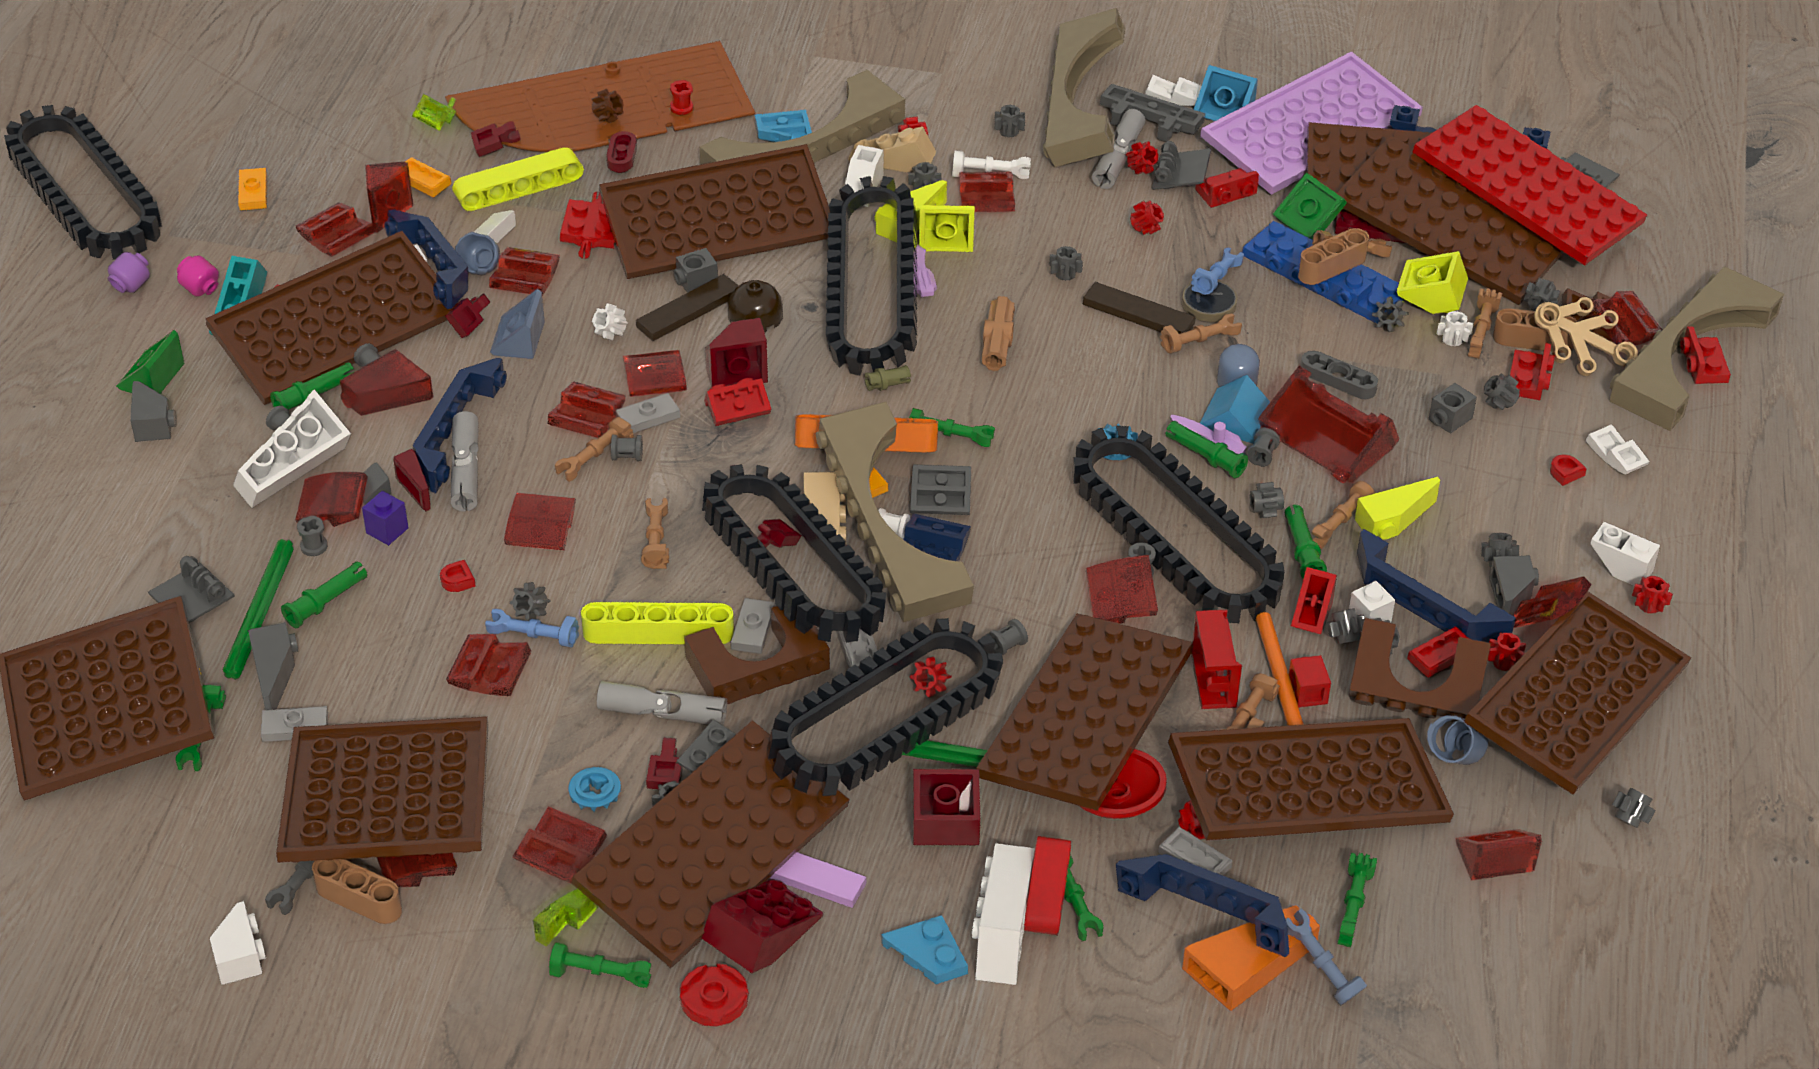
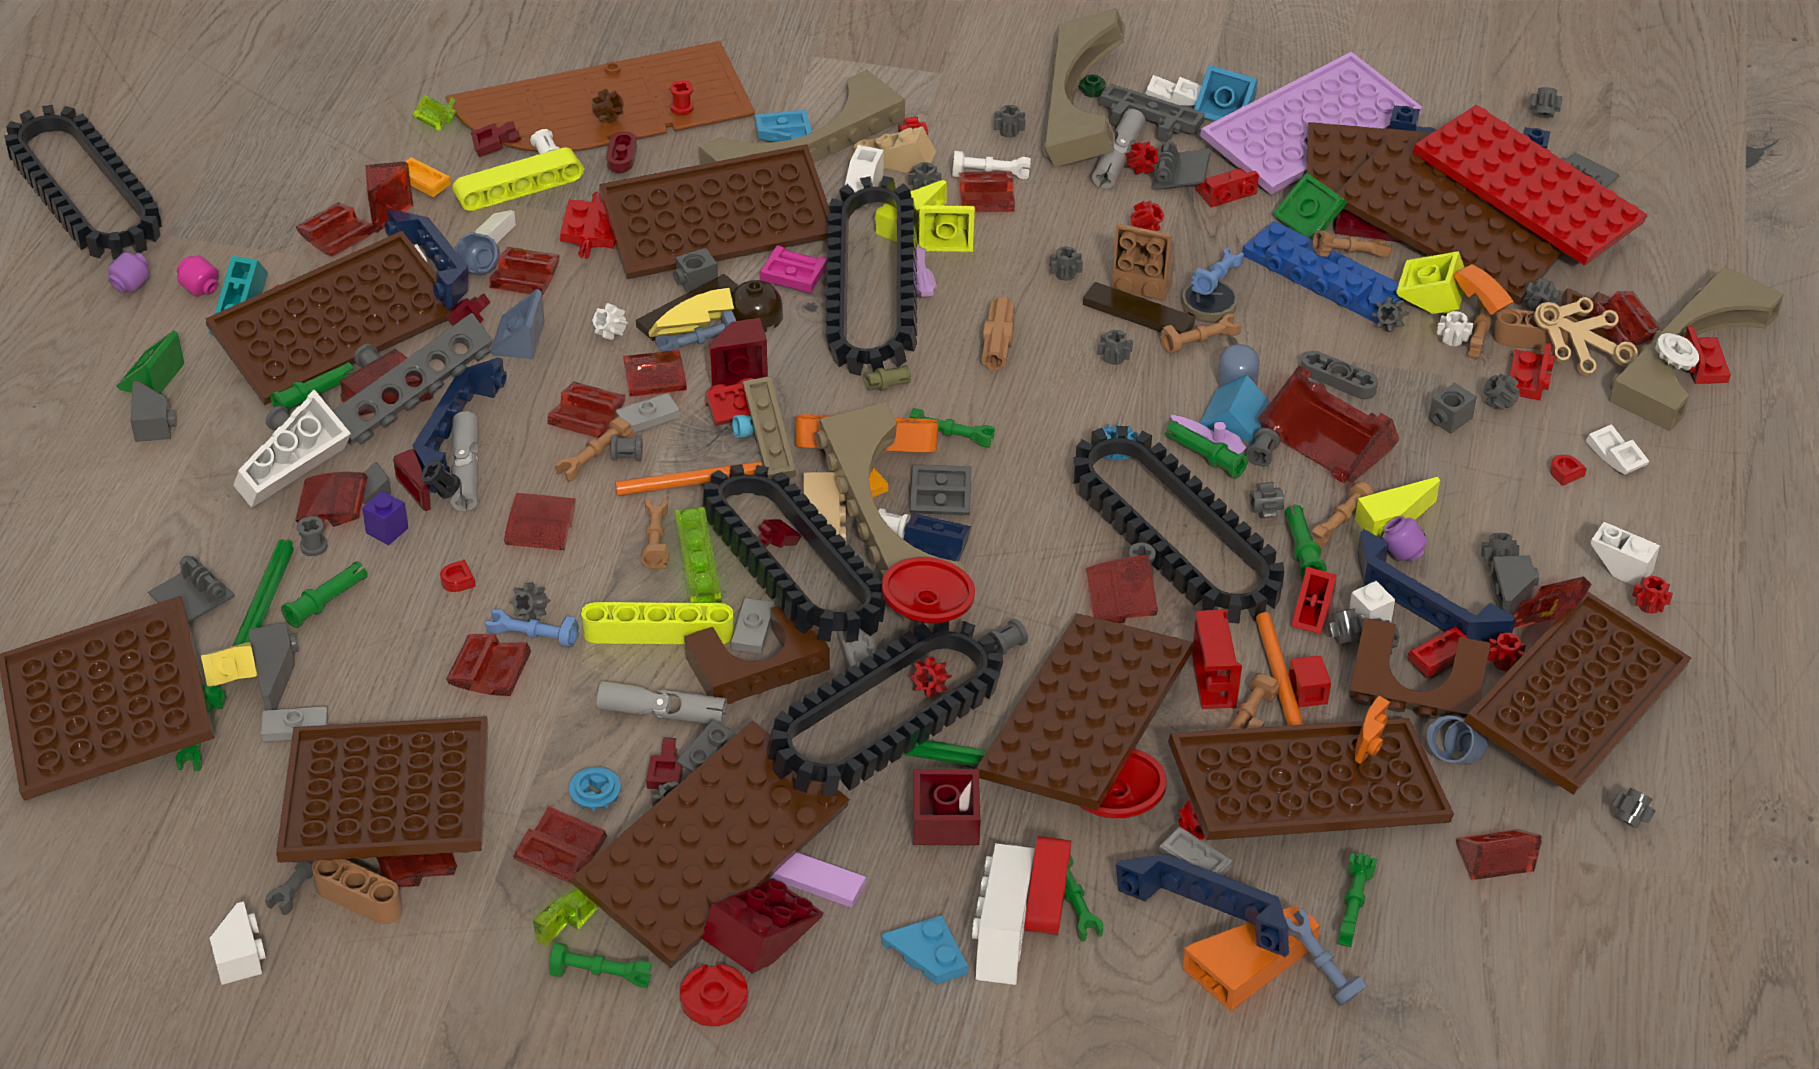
light orange plate [238,168,267,210] -> none
medium nougat beam [1298,228,1369,285] -> none
none -> light yellow slope [201,642,257,687]
none -> dark grey brick [333,313,493,446]
none -> black bush [421,460,461,499]
none -> white bush [530,129,560,154]
none -> orange piece [615,461,762,496]
none -> light yellow slope [649,288,734,337]
none -> sand blue piece [655,310,736,357]
none -> clear neon green brick [675,507,722,603]
none -> medium azure hinge [732,414,754,438]
none -> dark tan plate [743,376,796,480]
none -> dark pink plate [760,245,828,293]
none -> red dish [882,557,975,624]
none -> dark green plate [1080,74,1106,98]
none -> dark grey gear [1097,330,1133,365]
none -> medium nougat slope [1112,223,1175,301]
none -> orange slope [1355,696,1390,764]
none -> medium lavender head [1382,516,1427,562]
none -> orange slope [1453,264,1514,315]
none -> dark grey gear [1530,87,1562,118]
none -> white gear [1655,333,1699,370]

